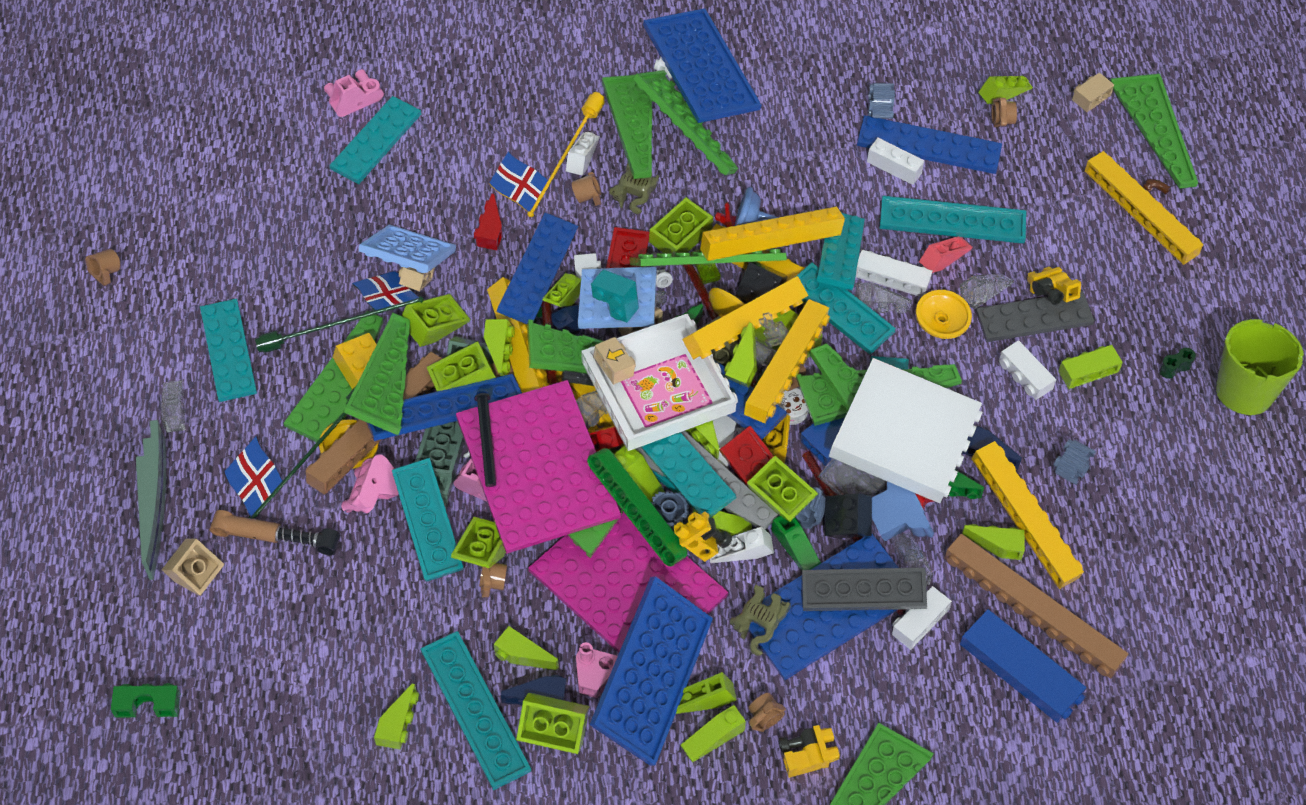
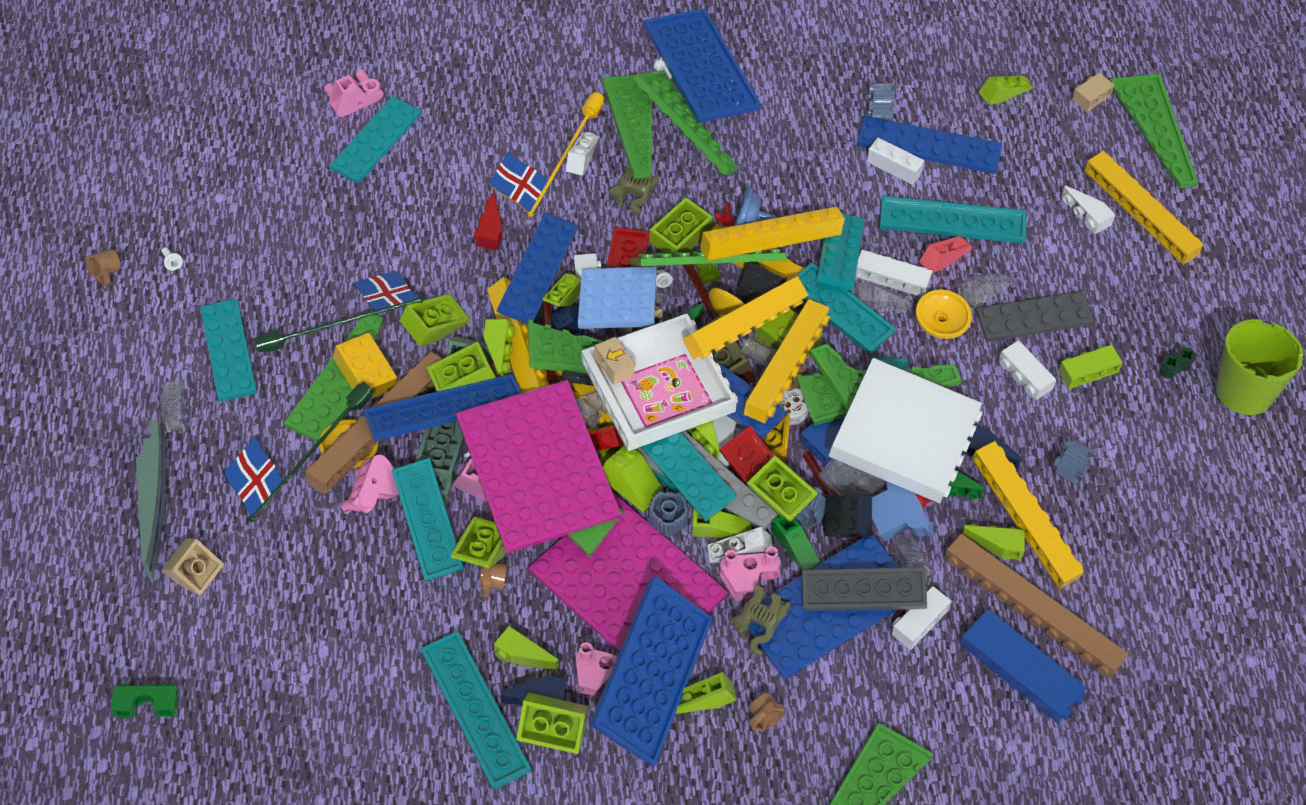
piece [209,510,341,556] -> none
bright green wing [344,313,410,435] -> none
light blue plate [359,224,456,273] -> none
lime slope [374,684,419,750] -> none
tan brick [399,267,435,291] -> none
black axle [474,393,496,487] -> none
medium nougat piece [572,172,601,206] -> none
green beam [587,448,687,567] -> none
teal slope [591,269,639,323] -> none
yellow hips [674,512,732,562] -> none
lime slope [681,705,746,763] -> none
lime slope [725,322,757,388] -> none
clear piece [759,312,789,347] -> none
yellow hips [778,725,840,778] -> none
medium nougat piece [991,98,1017,128] -> none
yellow hips [1027,266,1081,305] -> none
reddish brown arm [1143,179,1171,194] -> none
none -> white plate [161,247,183,271]
none -> bright pink piece [719,547,781,600]
none -> white slope [1061,186,1115,234]

